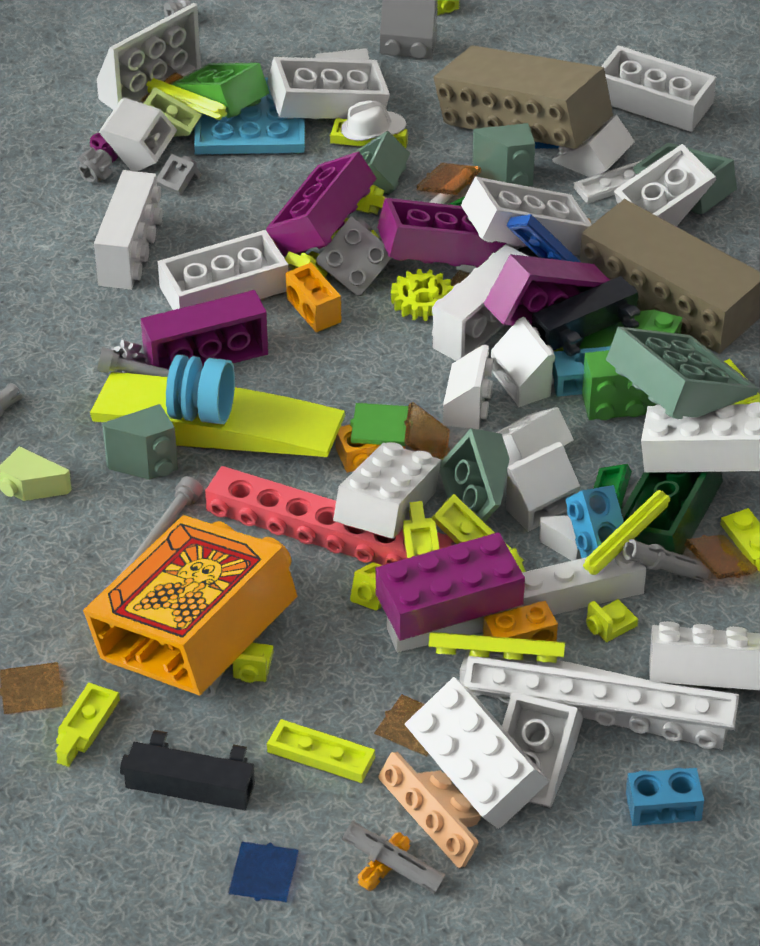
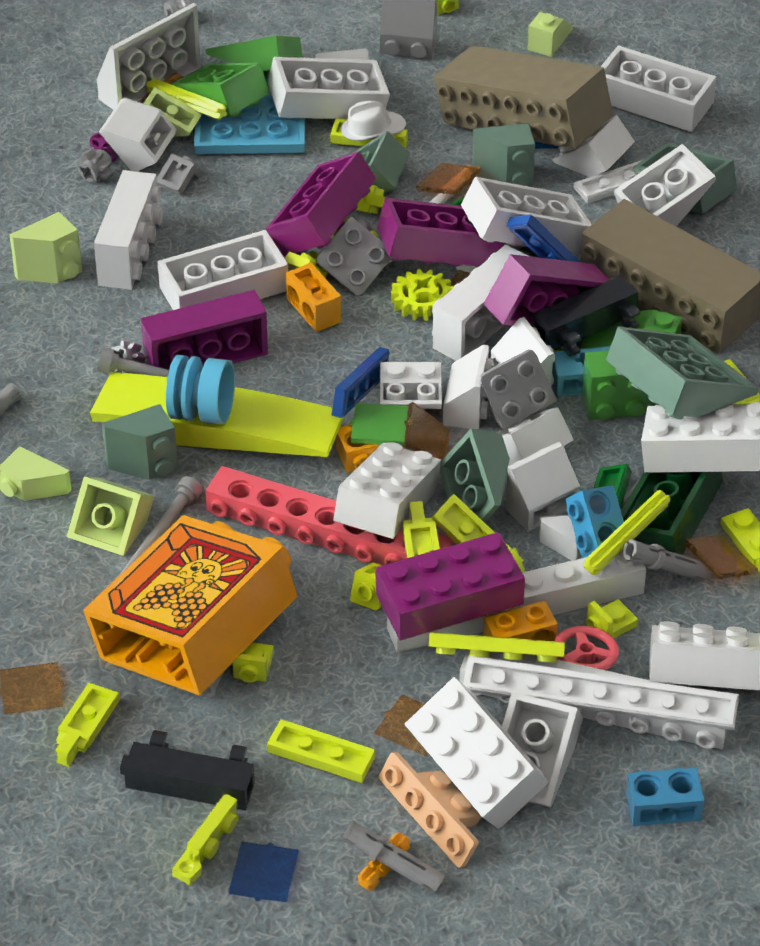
none -> yellowish green slope [10,212,82,283]
none -> yellowish green slope [67,476,155,556]
none -> neon yellow hinge [172,794,239,886]
none -> bright green slope [205,36,303,77]
none -> blue tile [332,347,390,418]
none -> white slope [380,362,442,409]
none -> light grey bracket [479,349,557,429]
none -> yellowish green slope [527,12,573,57]
none -> coral piece [554,626,619,670]

